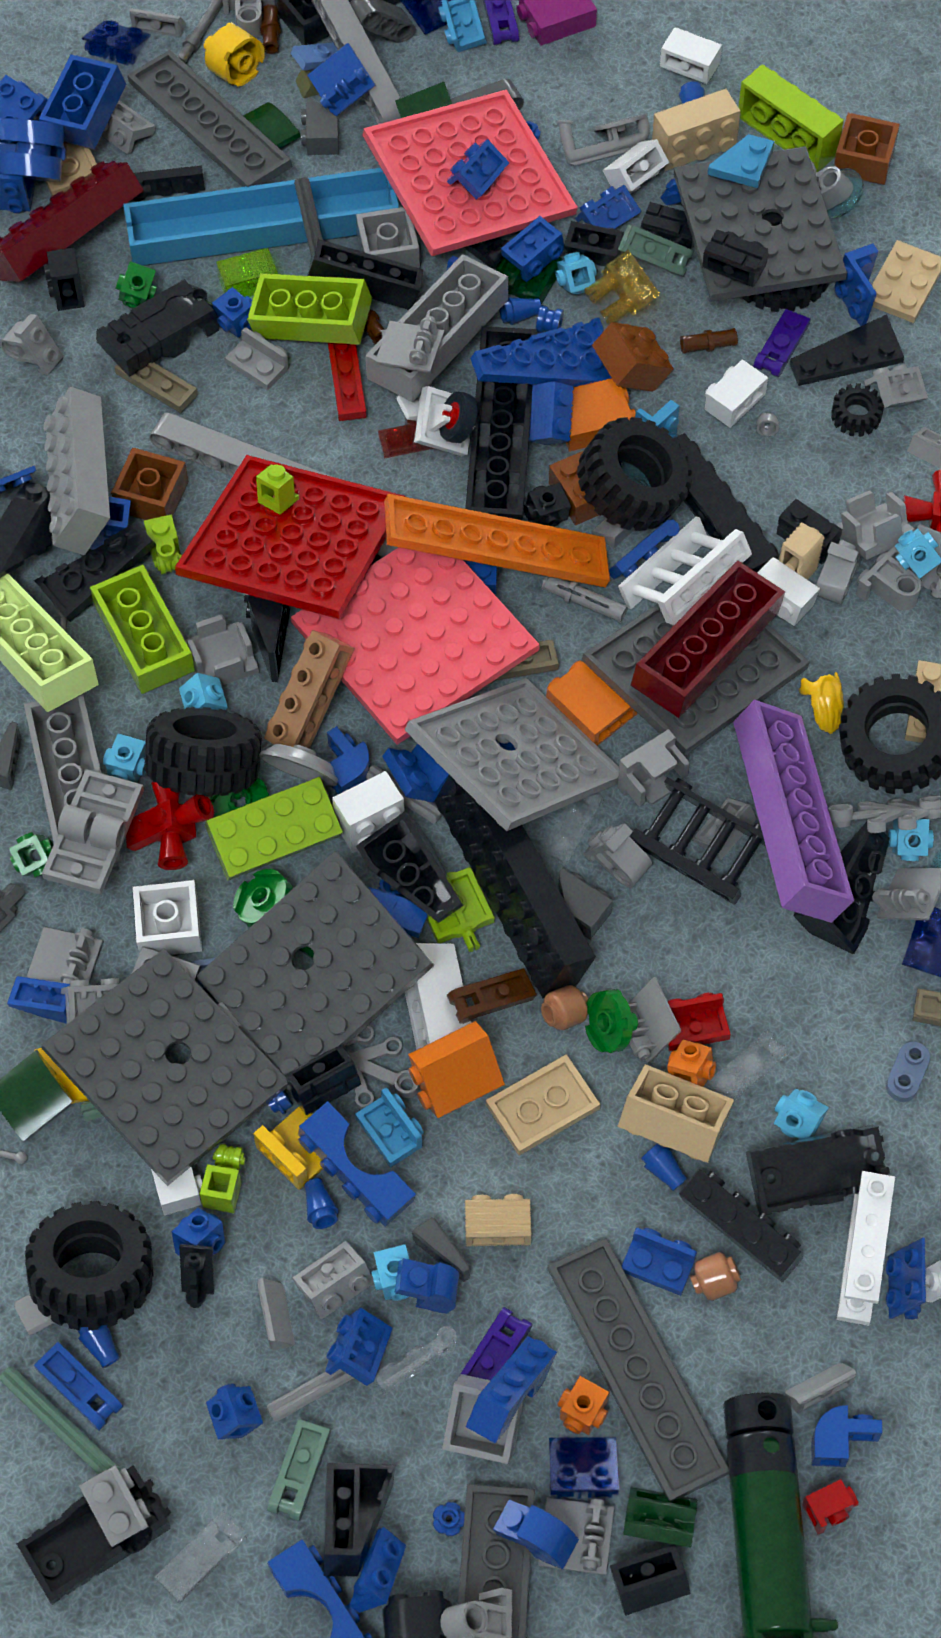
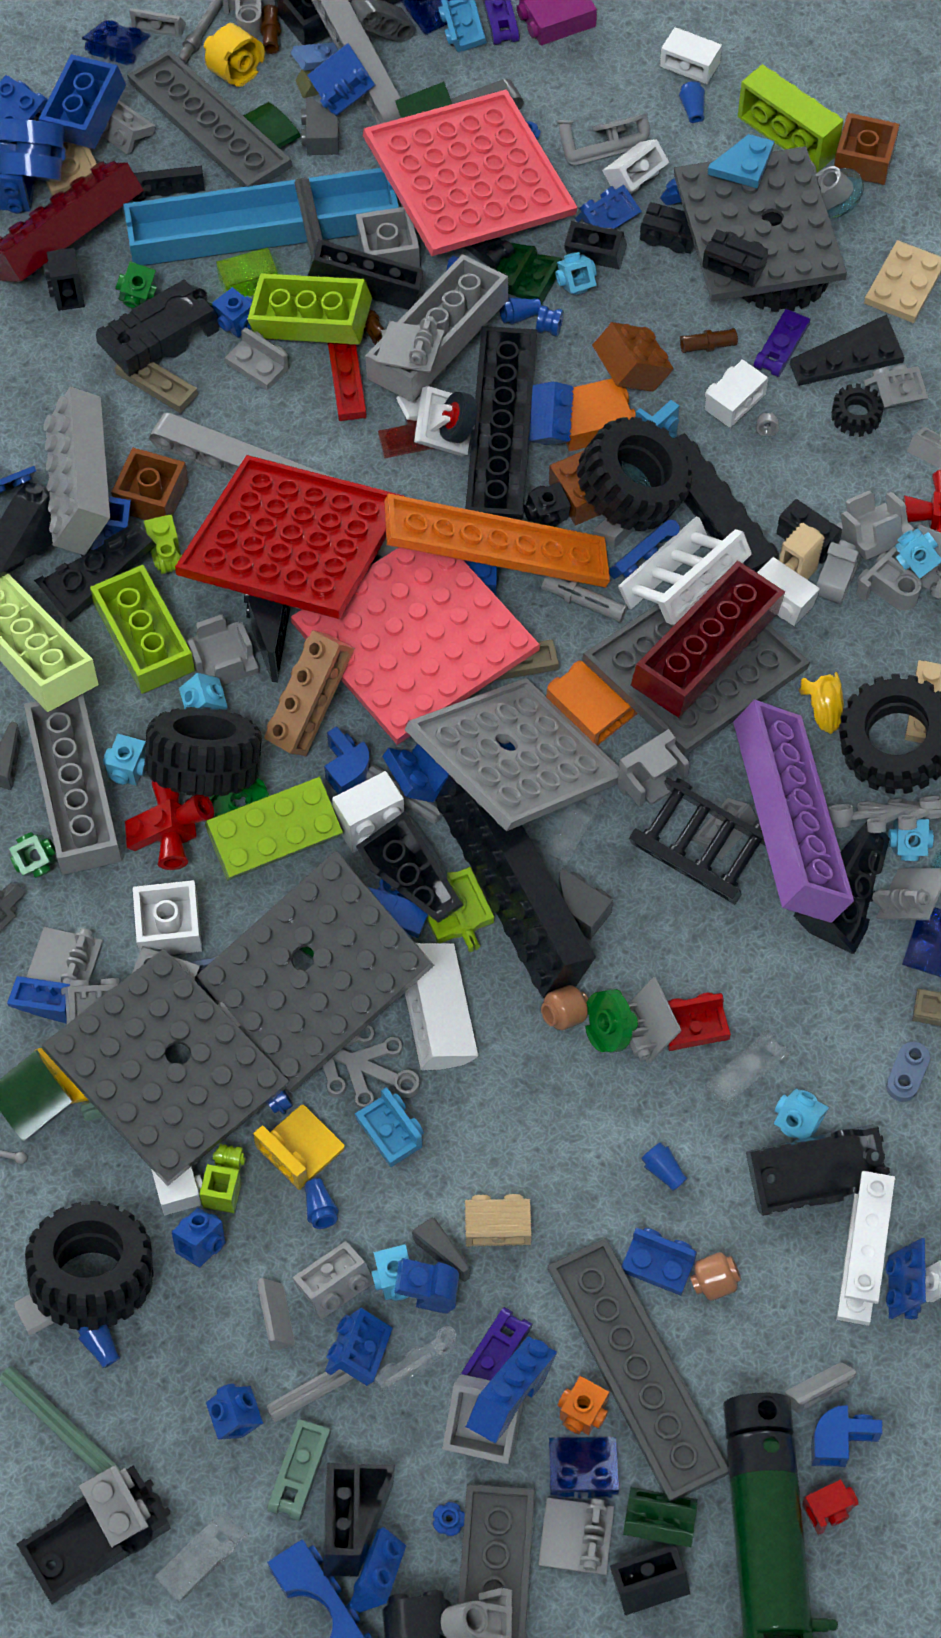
light grey pin [0,314,64,375] -> none
blue plate [34,1342,123,1431] -> none
light grey plate [42,769,144,895] -> none
black hinge [179,1244,214,1308] -> none
green plate [233,869,293,927] -> none
lime brick [256,464,299,514] -> none
light grey piece [259,744,338,786] -> none
black brick [285,1045,362,1115] -> none
blue arch [298,1101,416,1227] -> none
orange brick [408,1021,505,1118] -> none
blue bracket [447,139,509,200] -> none
reddish brown plate [447,968,537,1024] -> none
blue wing [470,317,612,387] -> none
tan plate [486,1054,600,1156] -> none
blue brick [493,1500,579,1569] -> none
blue bracket [501,216,565,282] -> none
light grey pin [583,823,652,888] -> none
clear yellow brick [584,250,660,325] -> none
sand green plate [618,224,694,277] -> none
tan brick [618,1064,734,1163] -> none
tan brick [652,89,740,171] -> none
orange brick [667,1040,716,1087] -> none
black brick [679,1169,803,1283] -> none
blue bracket [834,243,879,326] -> none

